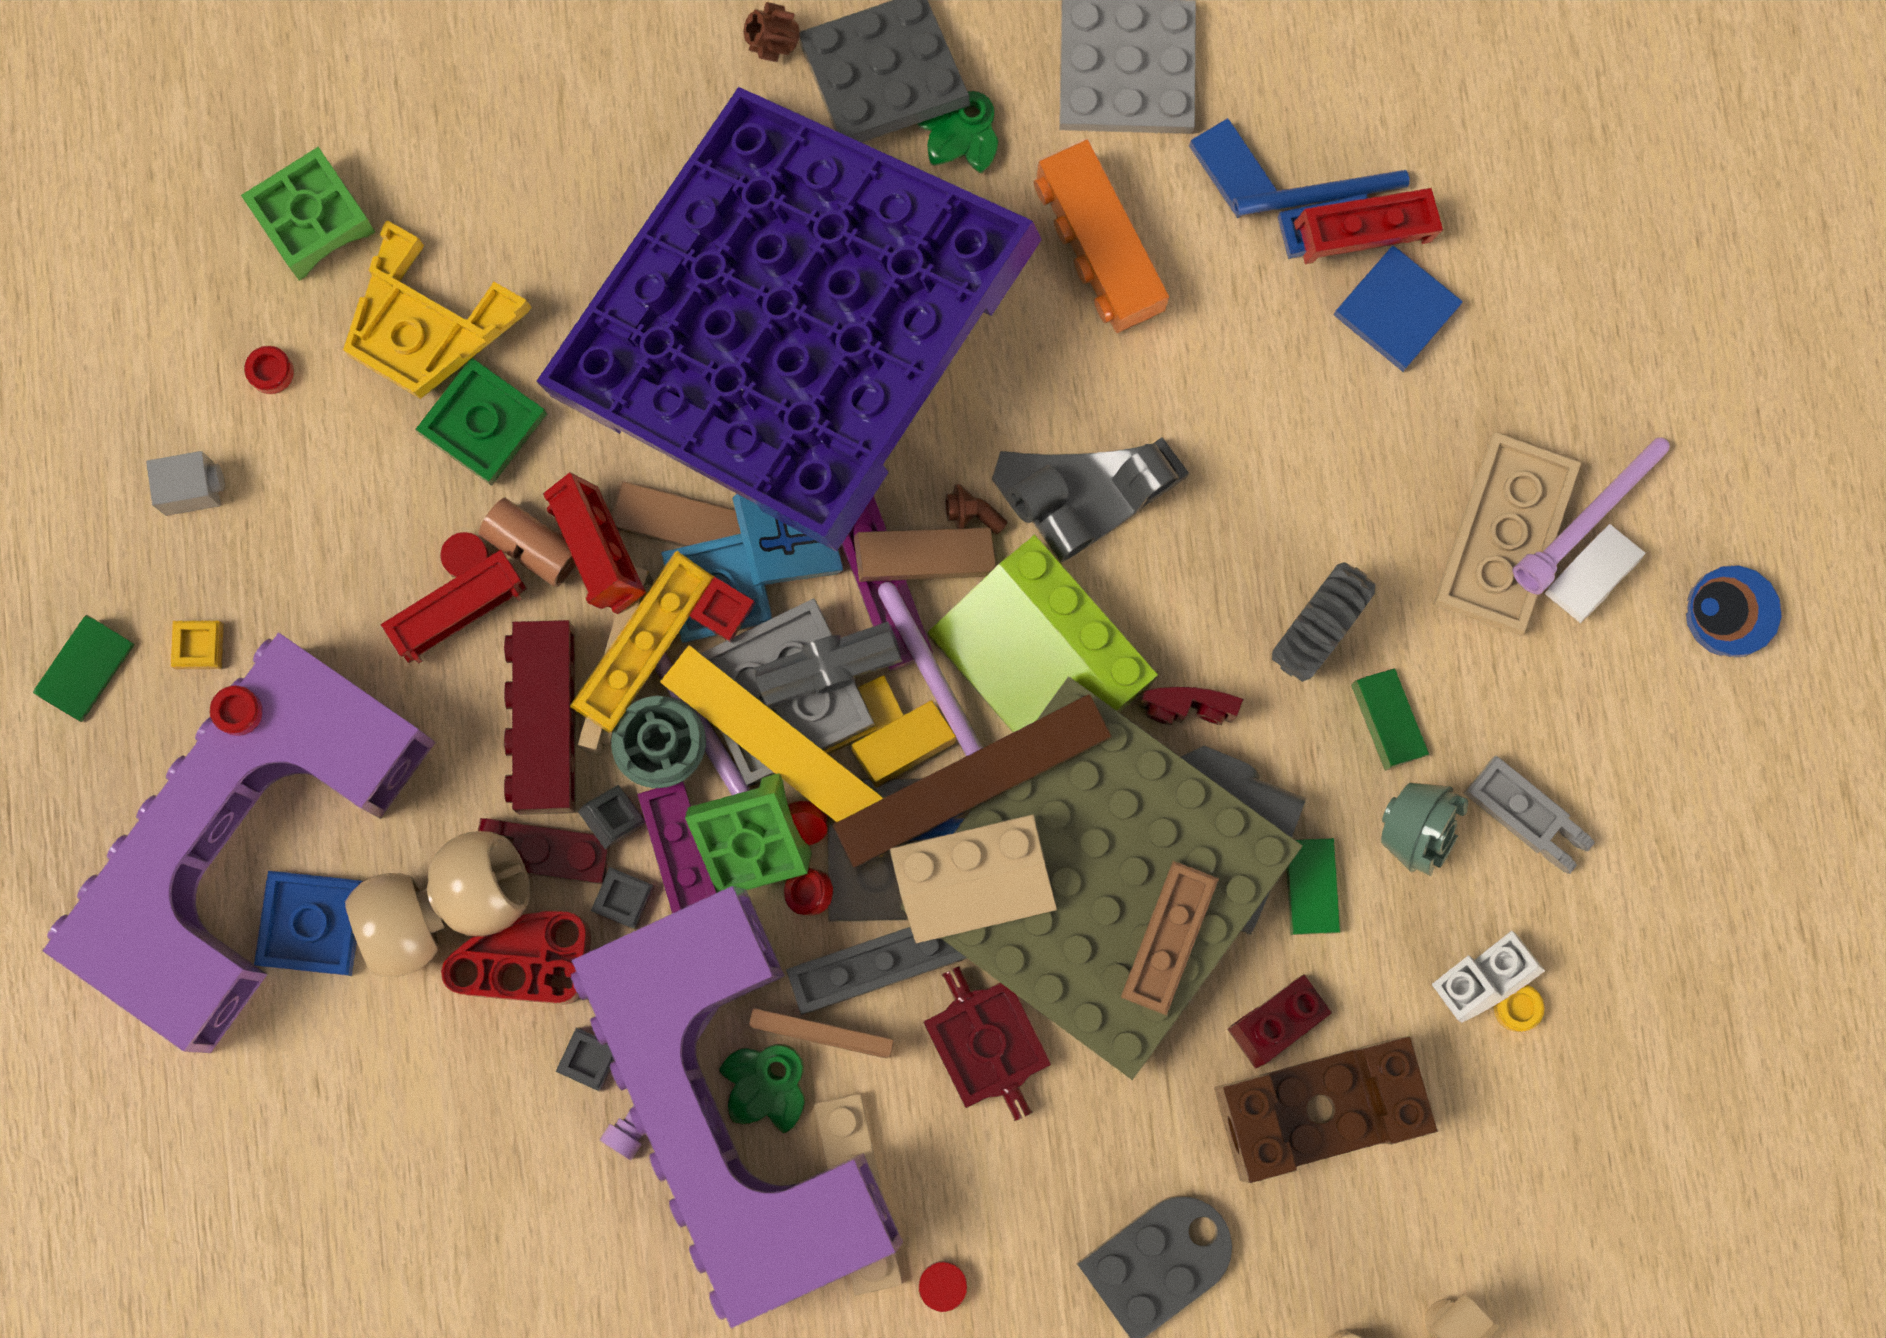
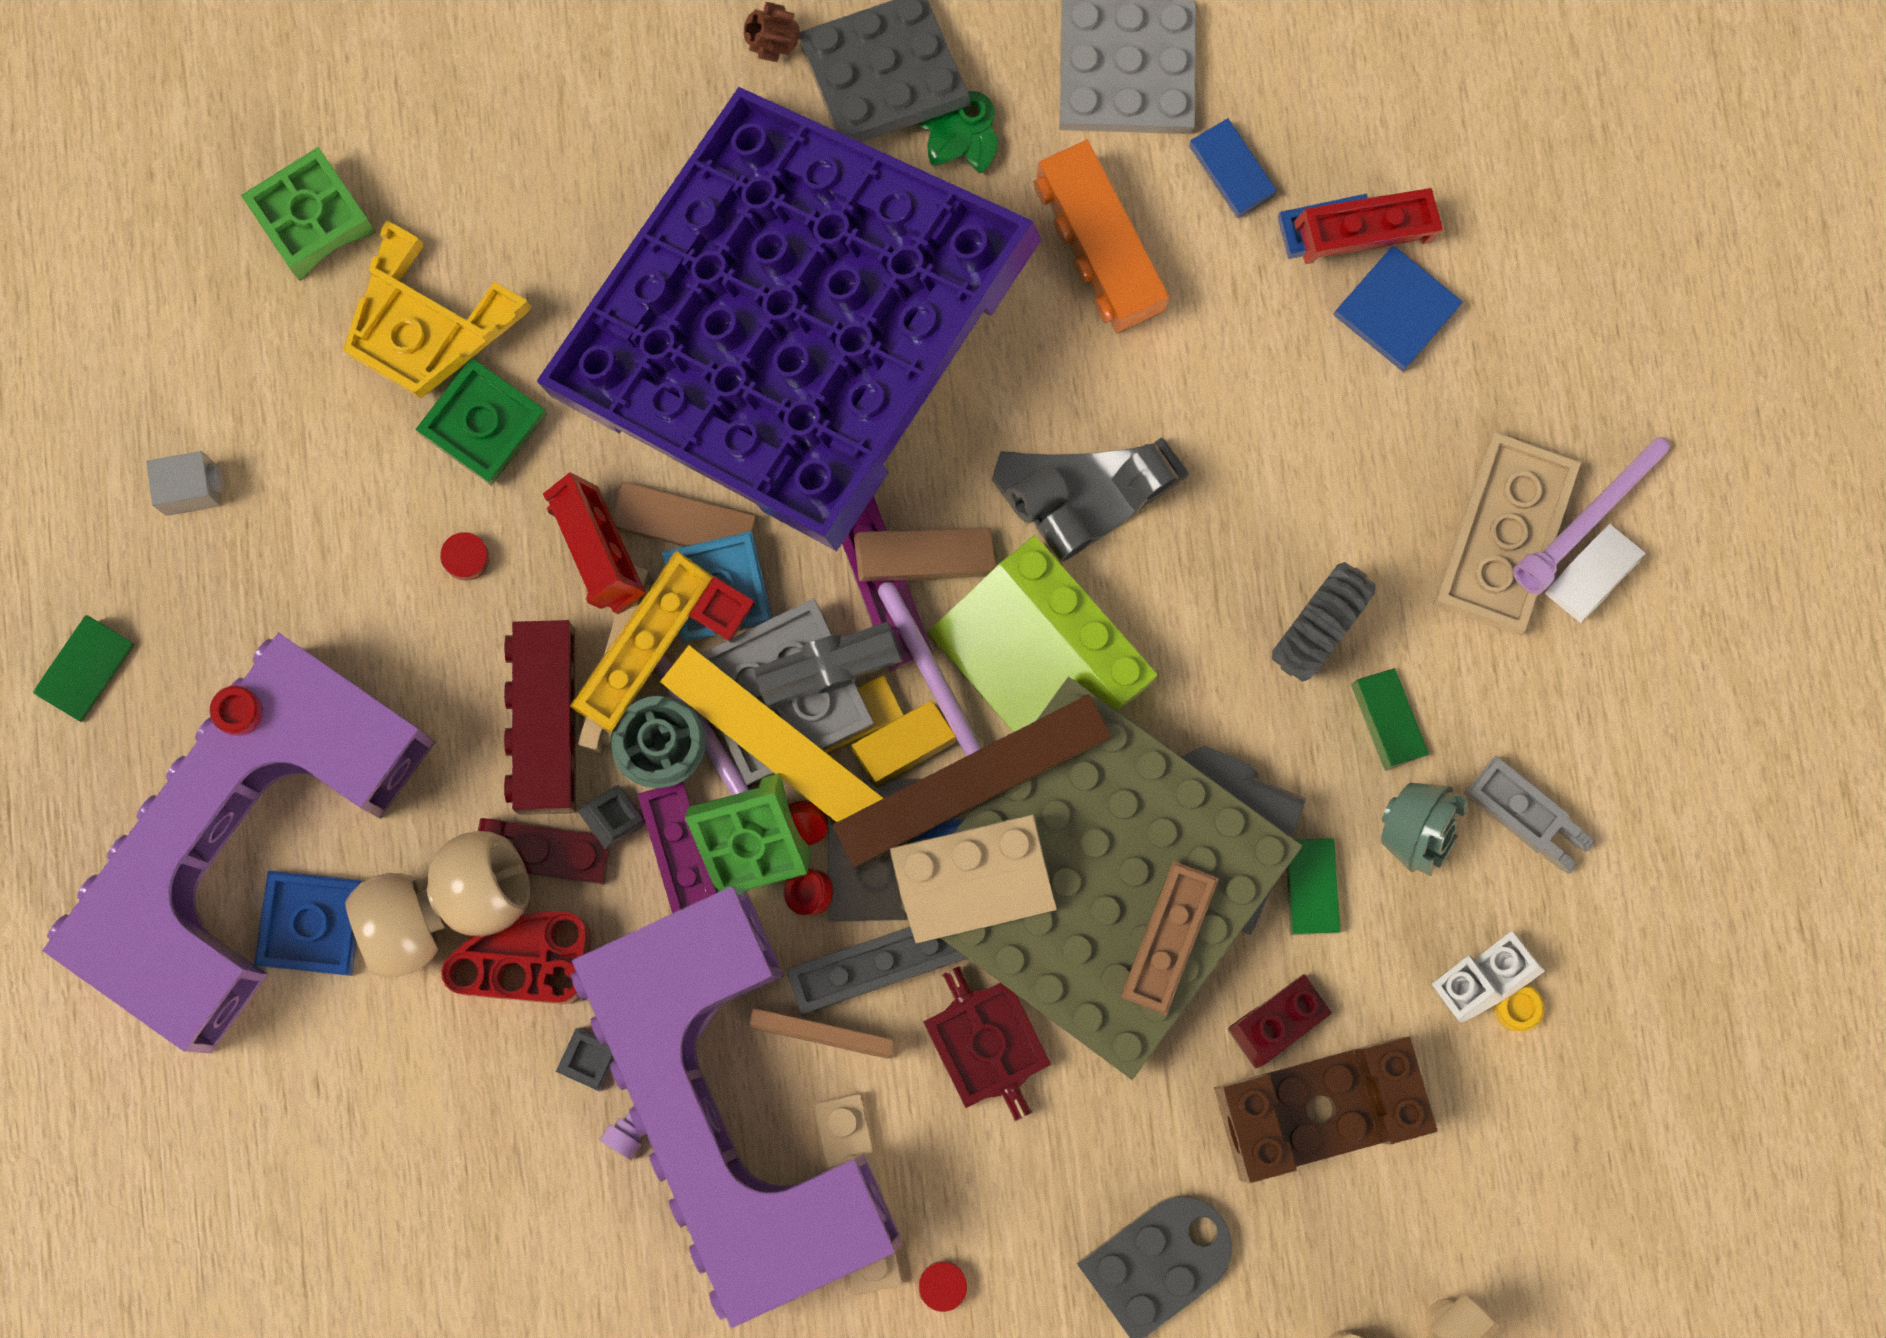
yellow tile [171,621,224,669] -> none
red tile [244,346,294,394] -> none
red container [380,550,527,664] -> none
nougat pin [479,498,576,588] -> none
dark grey tile [591,867,655,930] -> none
green plate [719,1044,805,1133] -> none
dark azure tile [732,494,843,586] -> none
copper plate [945,484,1008,535] -> none
dark red slope [1138,687,1243,725] -> none
blue piece [1233,170,1409,216] -> none
tile [1686,565,1782,658] -> none

